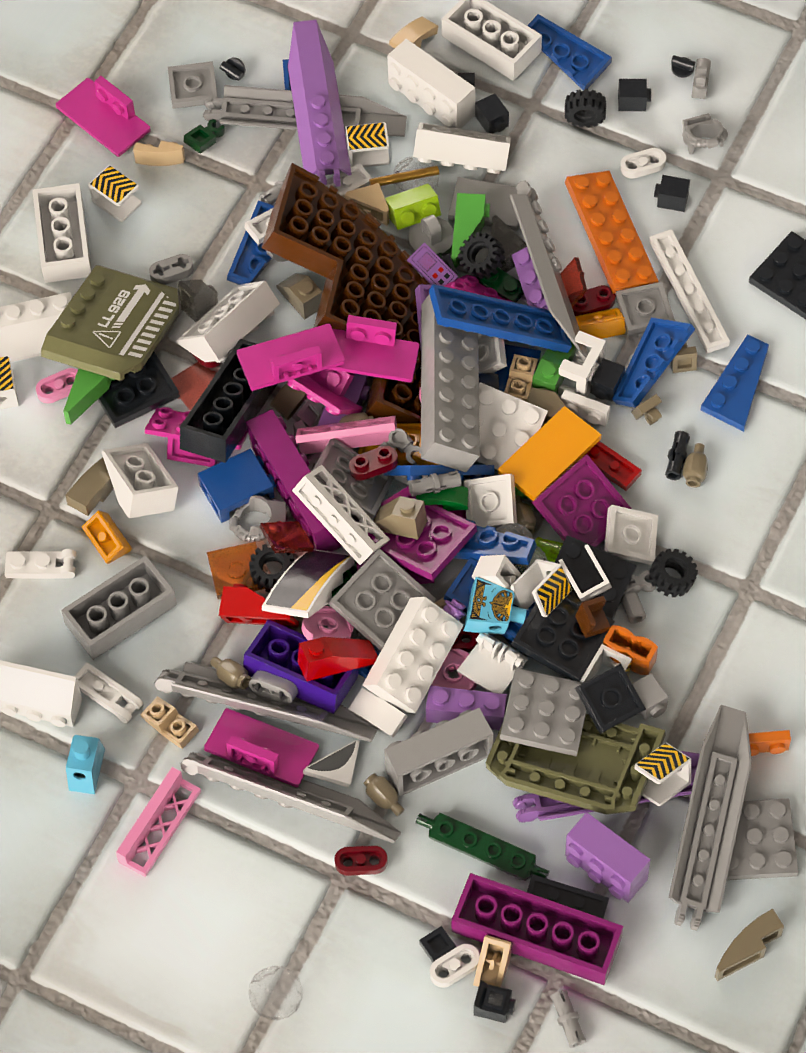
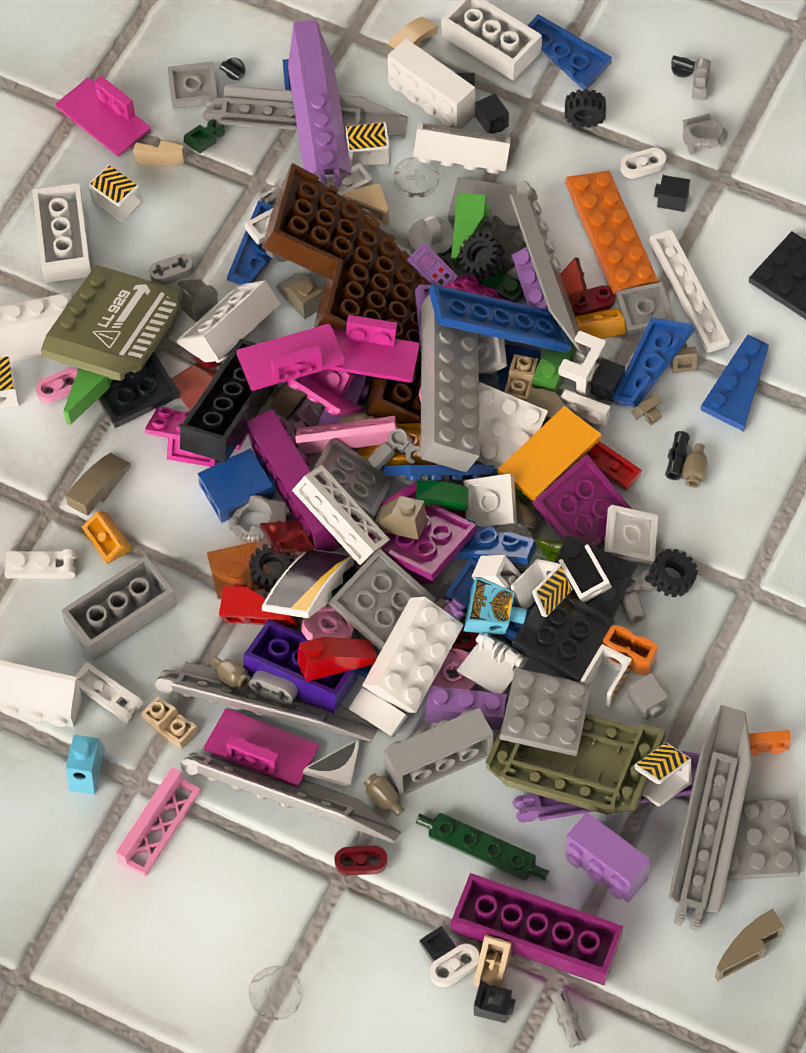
white slope [102,443,178,518] -> none
dark red plate [349,446,398,480] -> none
pearl gold bar [369,166,439,186] -> none
lime brick [385,183,441,230] -> none
light grey pin [408,470,461,497] -> none
black plate [527,874,609,919] -> none
reddish brown panel [575,596,611,638] -> none
black tile [575,664,646,734] -> none
black brick [618,79,651,111] -> none

